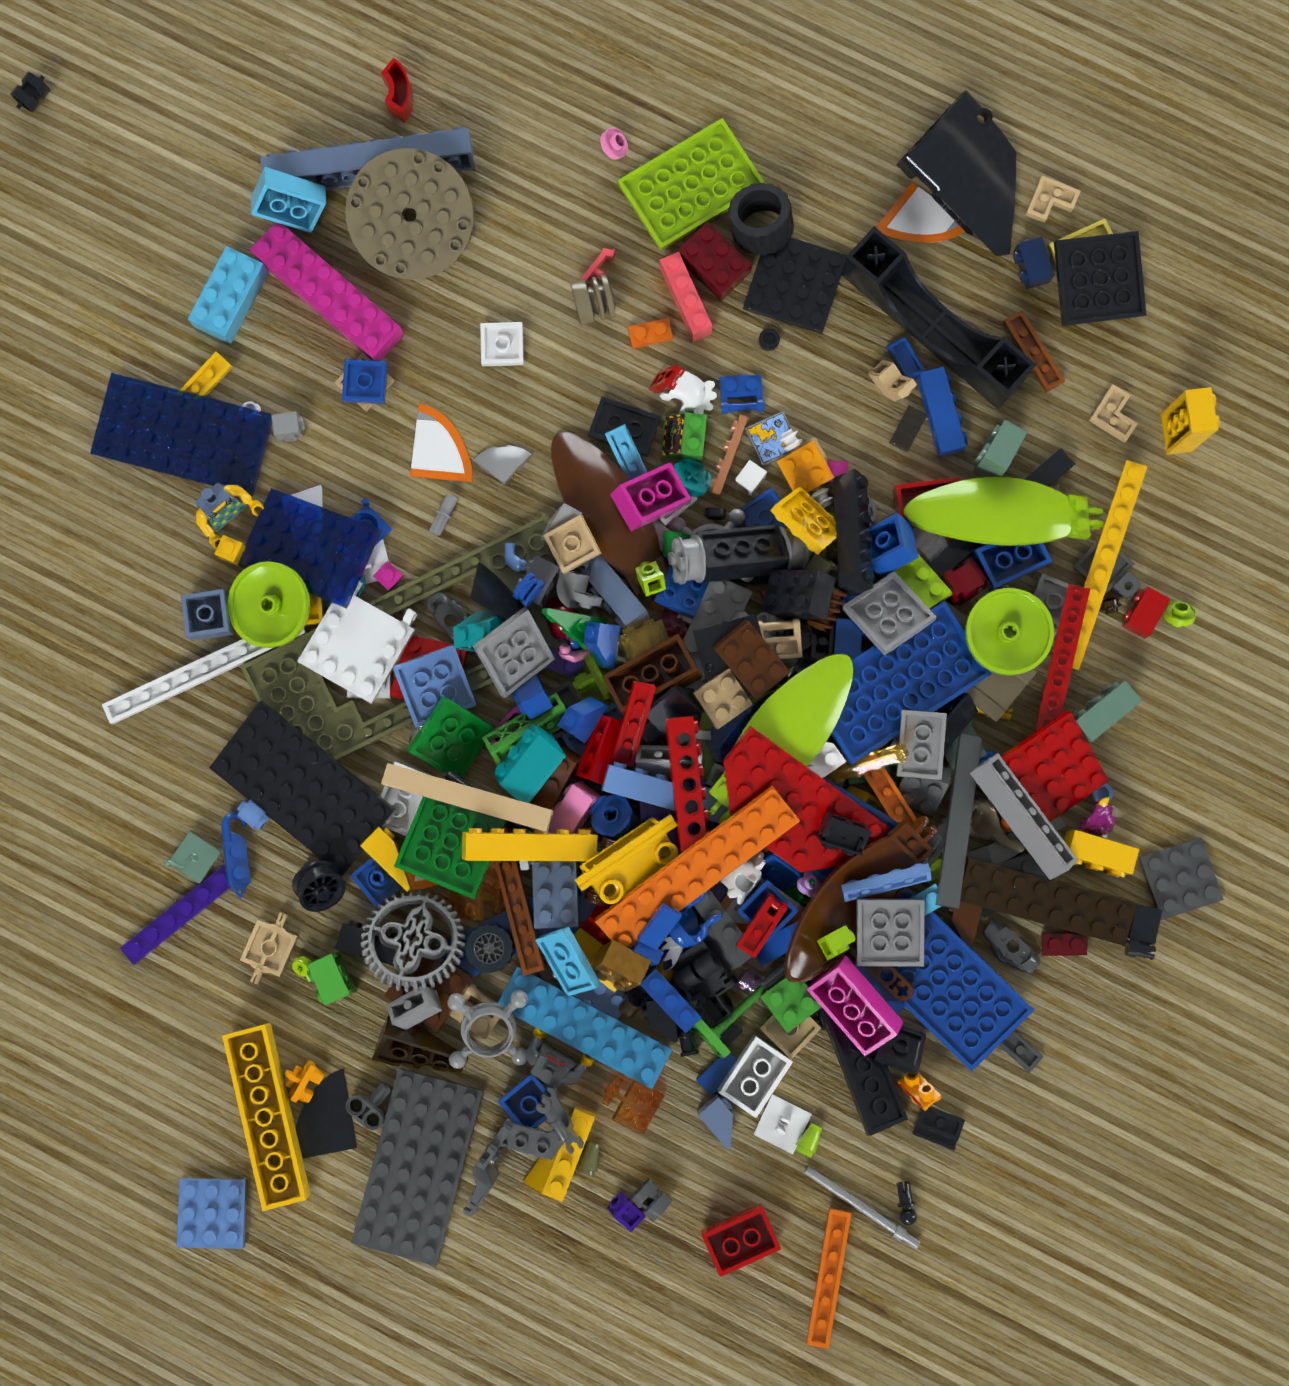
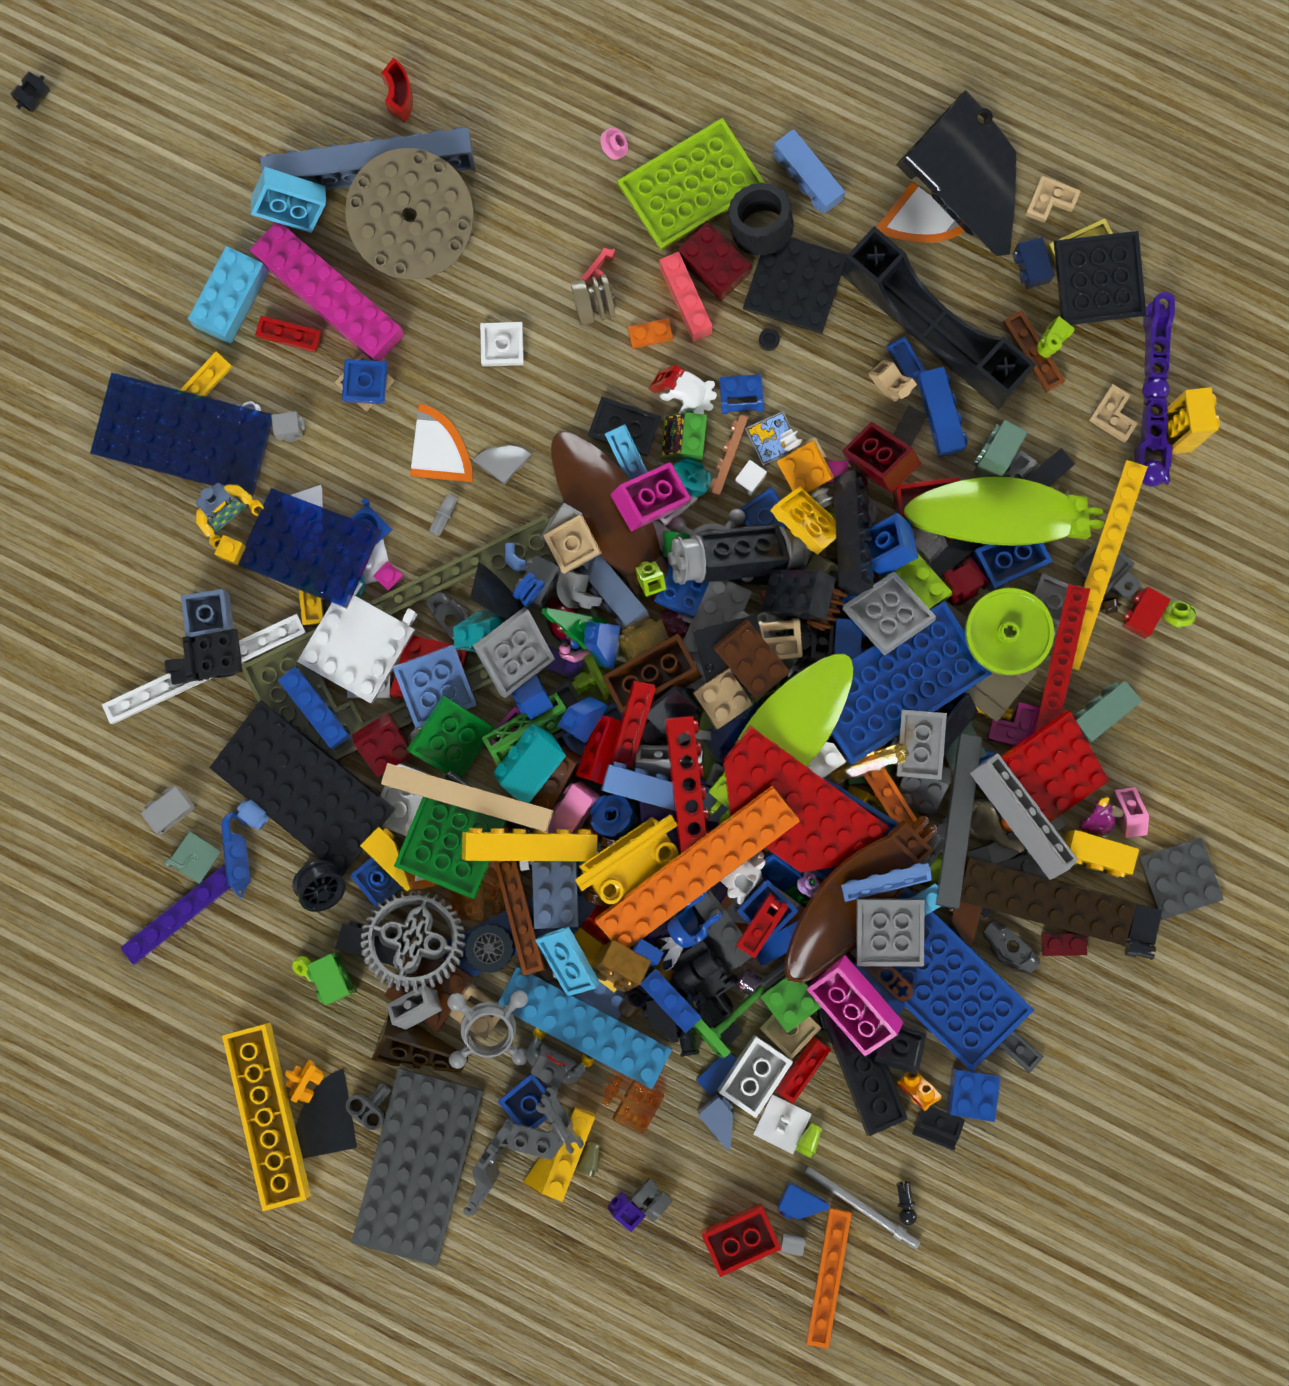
medium blue plate [177,1178,247,1249] -> none
lime dish [227,562,310,648] -> none
tan plate [240,912,299,985] -> none
blue tile [637,903,682,950] -> none
black tile [705,507,726,520] -> none
black hinge [817,812,872,856] -> none
lime brick [817,925,855,960] -> none
medium blue tile [1090,784,1113,803] -> none
none -> light grey brick [141,787,196,835]
none -> black plate [164,629,243,685]
none -> red plate [255,316,322,353]
none -> blue brick [278,667,352,750]
none -> dark red brick [352,712,413,777]
none -> medium blue brick [773,129,845,214]
none -> red plate [775,1036,831,1104]
none -> blue slope [777,1181,830,1220]
none -> light grey brick [780,1233,805,1257]
none -> dark red brick [842,421,921,493]
none -> blue brick [946,1068,1001,1122]
none -> dark pink plate [987,702,1040,746]
none -> light grey plate [1001,450,1038,479]
none -> lime leg [1037,316,1075,358]
none -> bright pink slope [1114,787,1149,838]
none -> dark purple piece [1134,292,1175,487]

